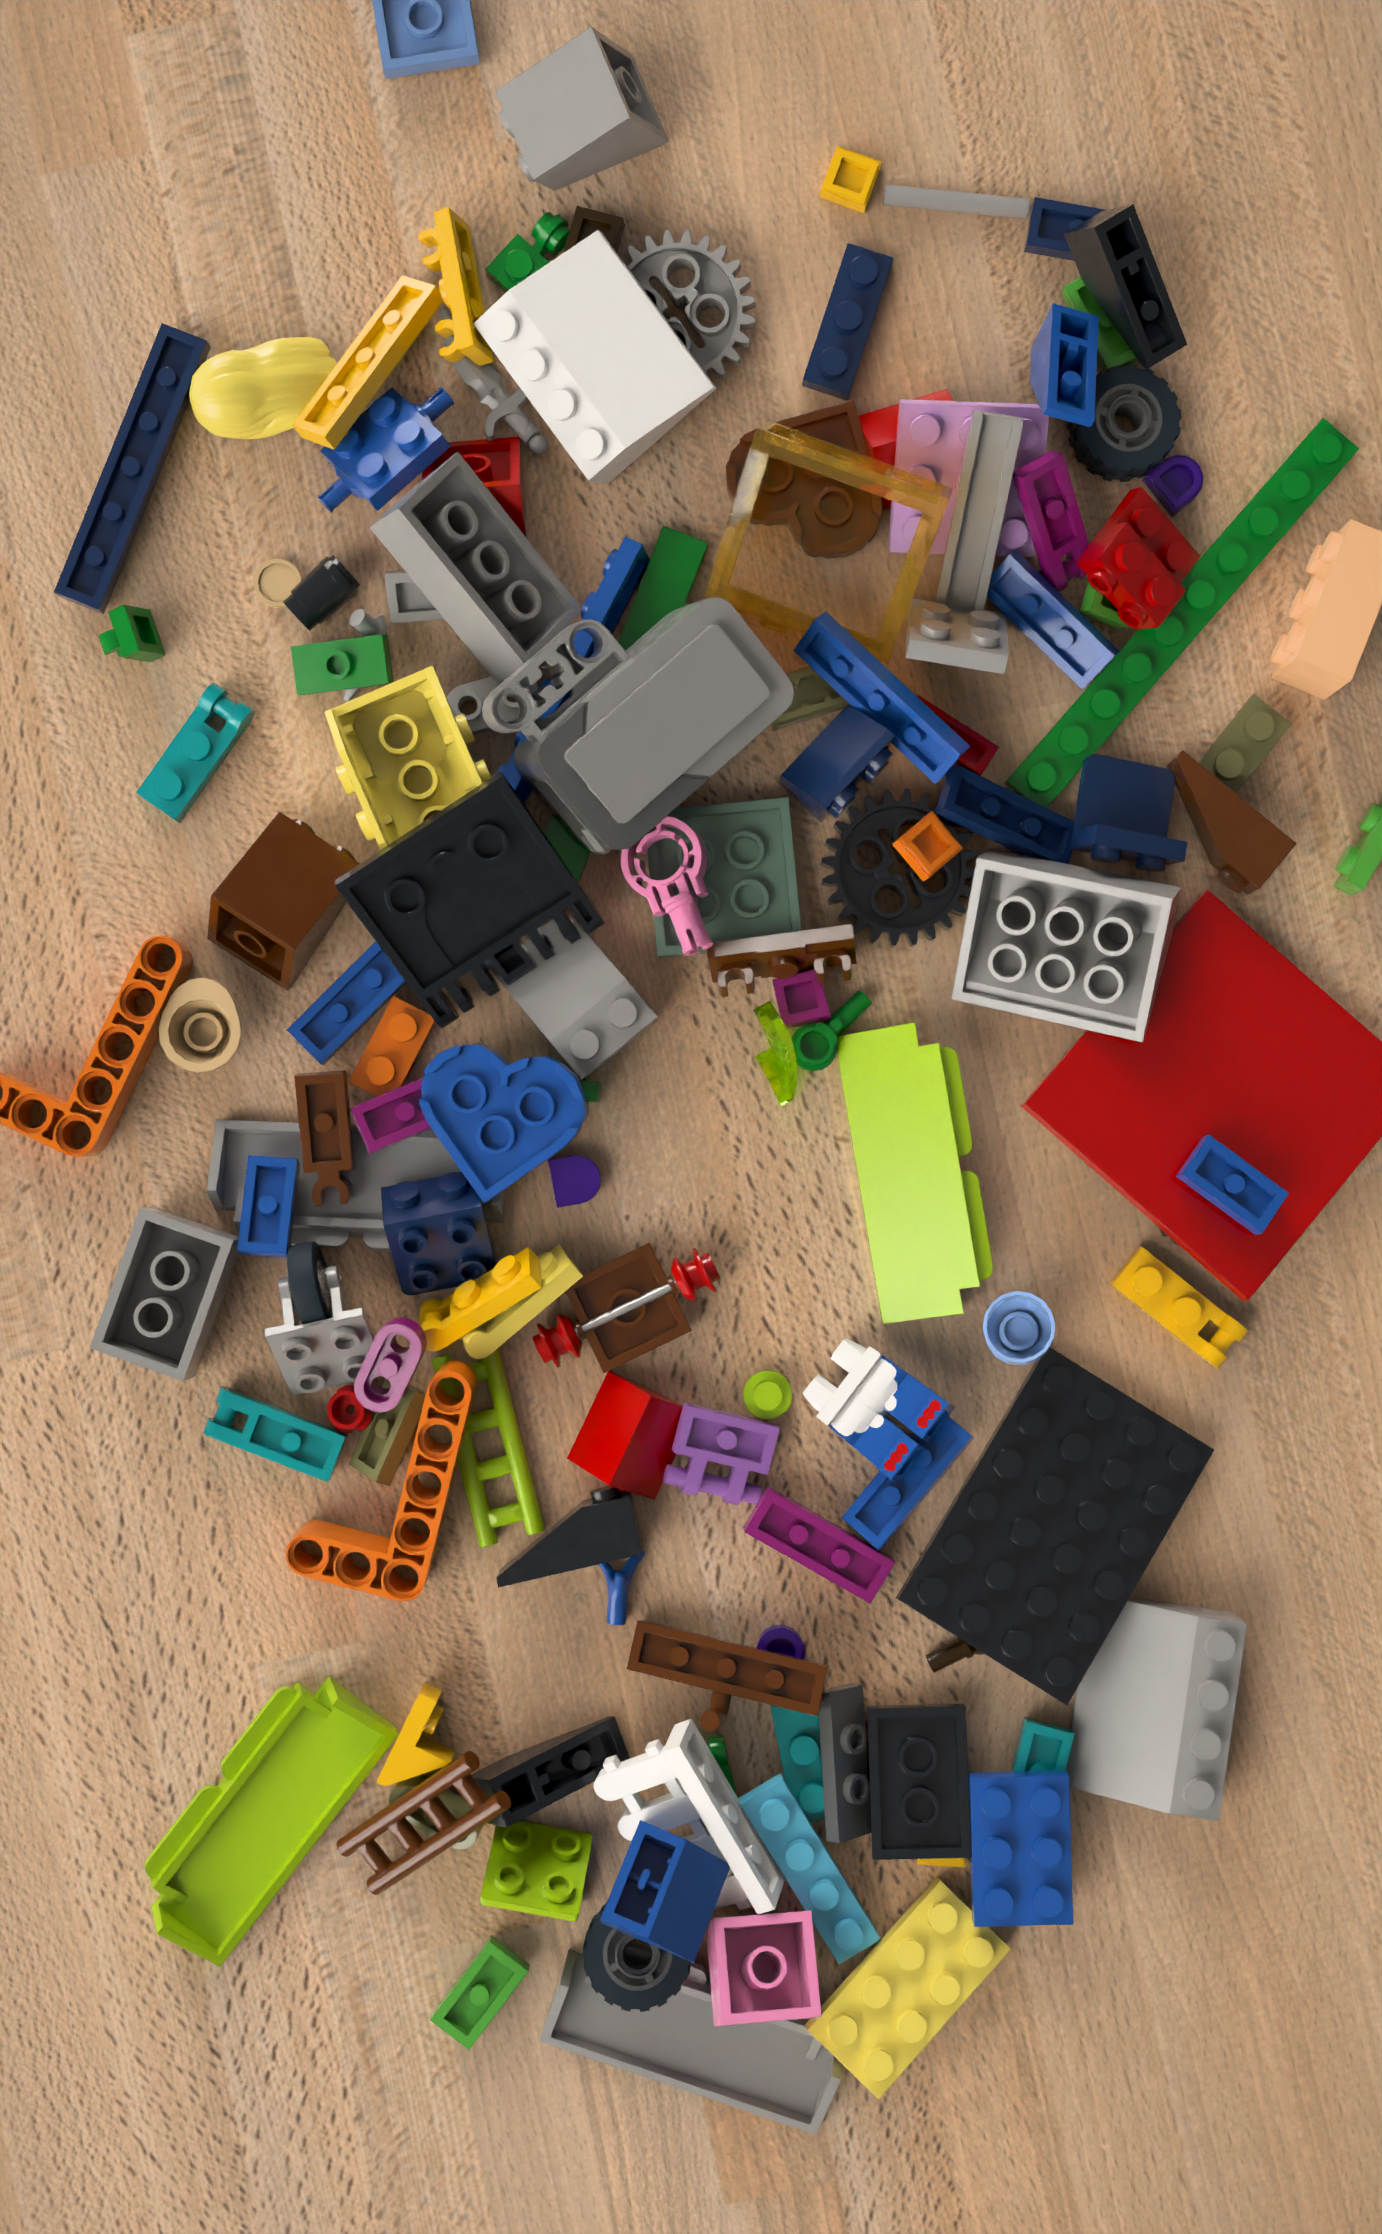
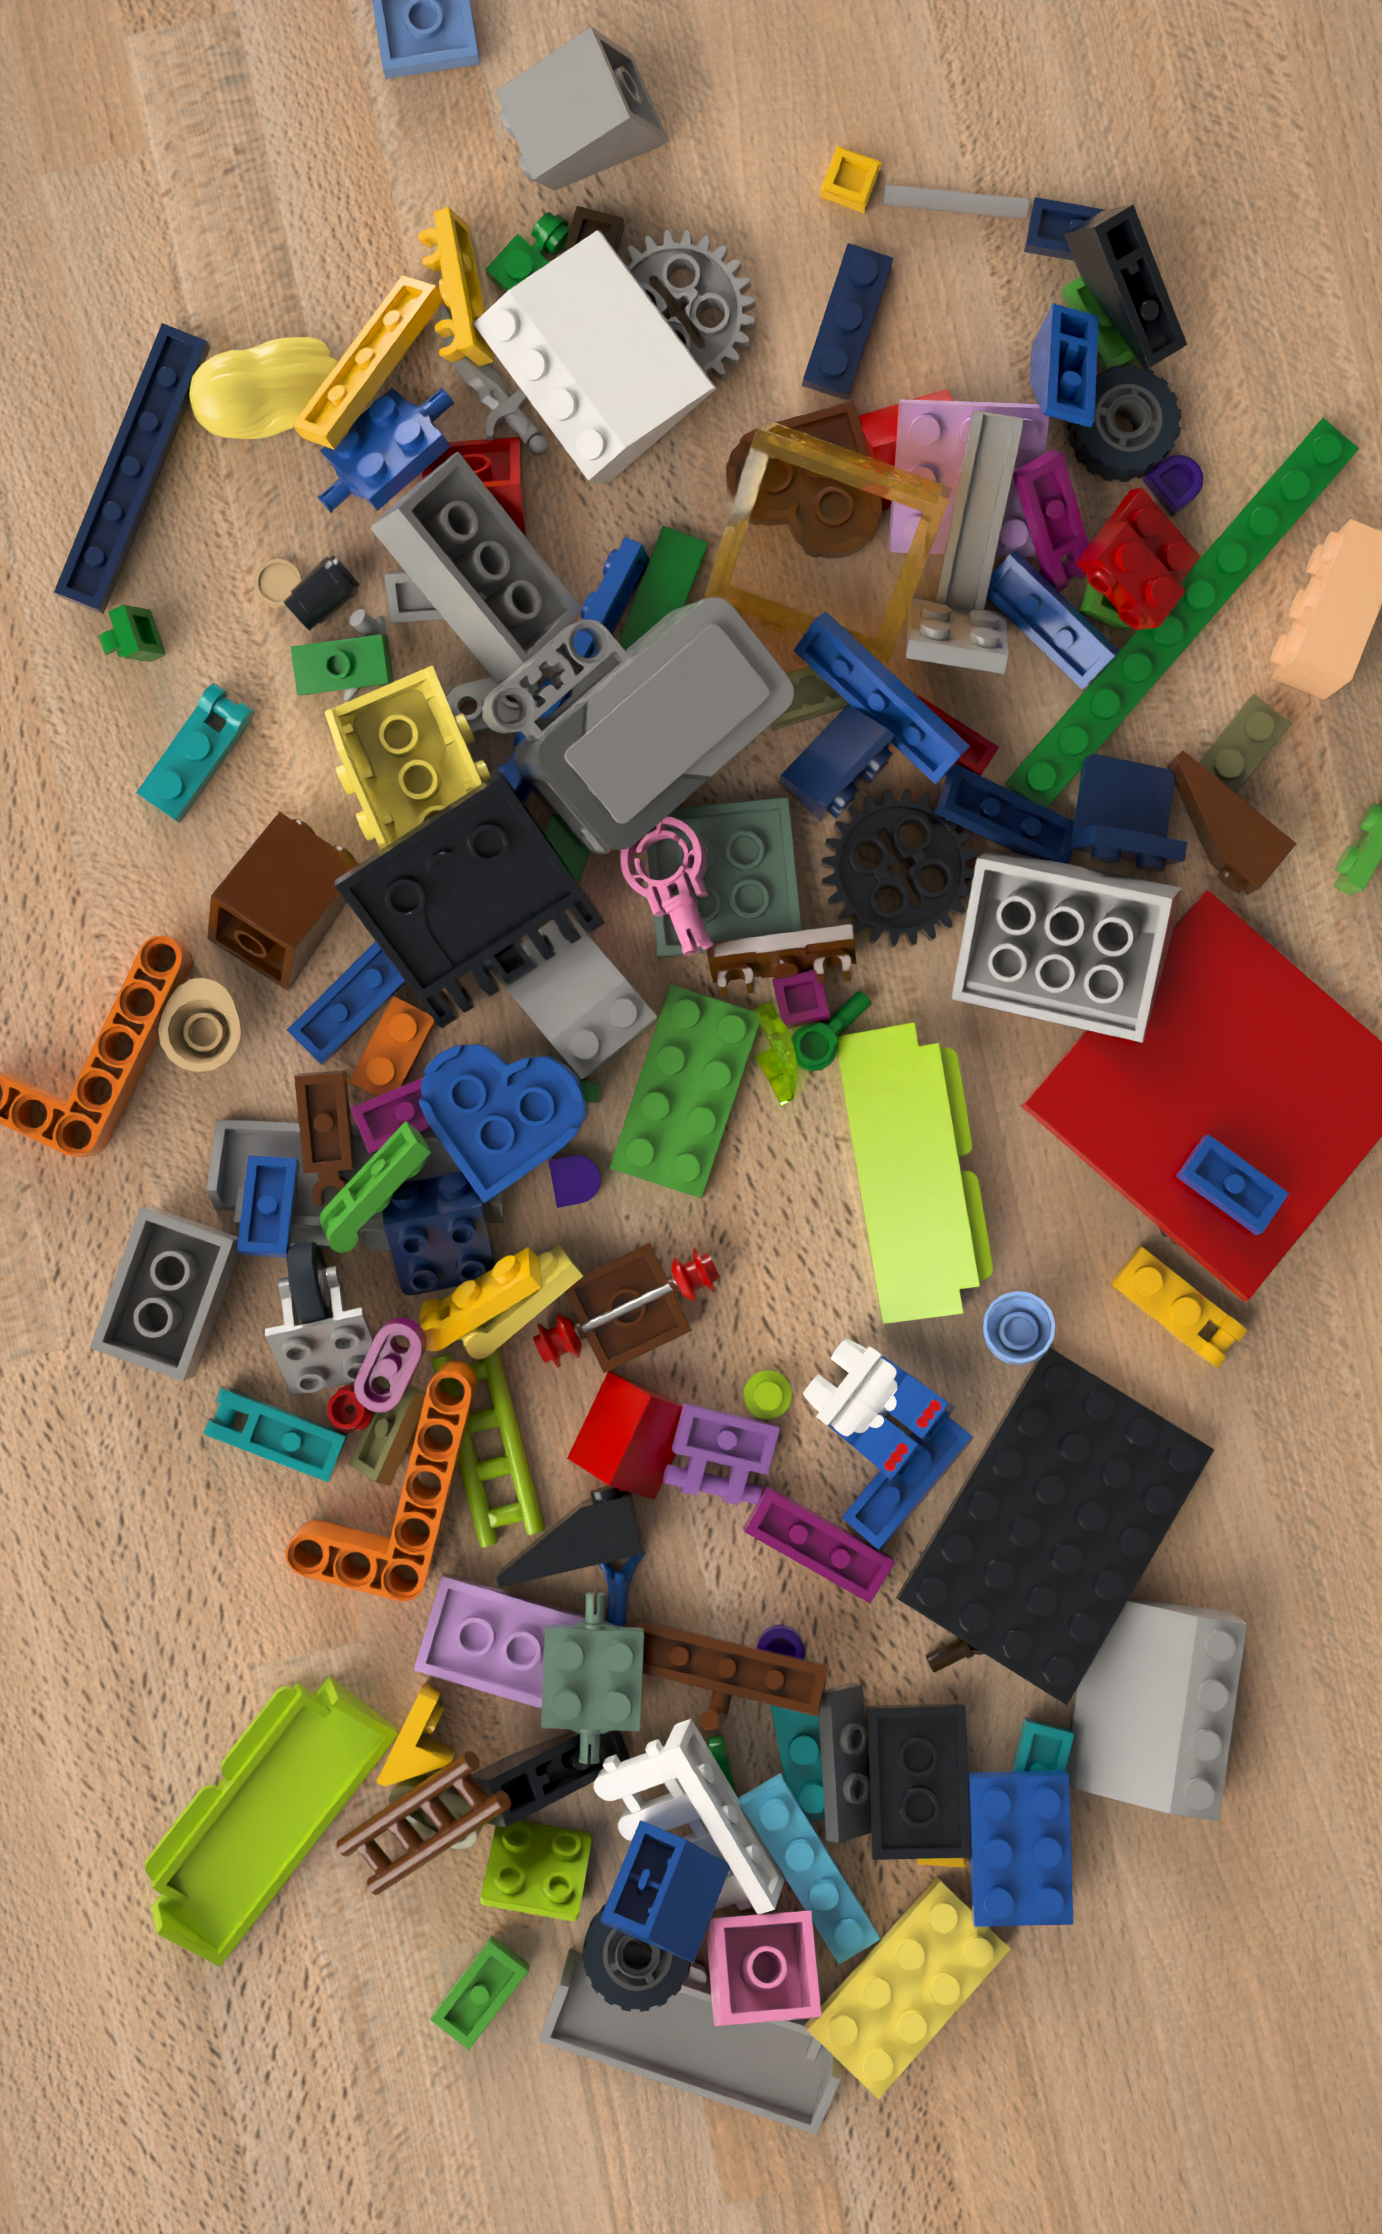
orange tile [892,811,963,882] -> none
none -> bright green plate [319,1121,431,1253]
none -> lavender plate [414,1573,624,1709]
none -> sand green plate [541,1591,644,1764]
none -> bright green plate [609,984,762,1199]

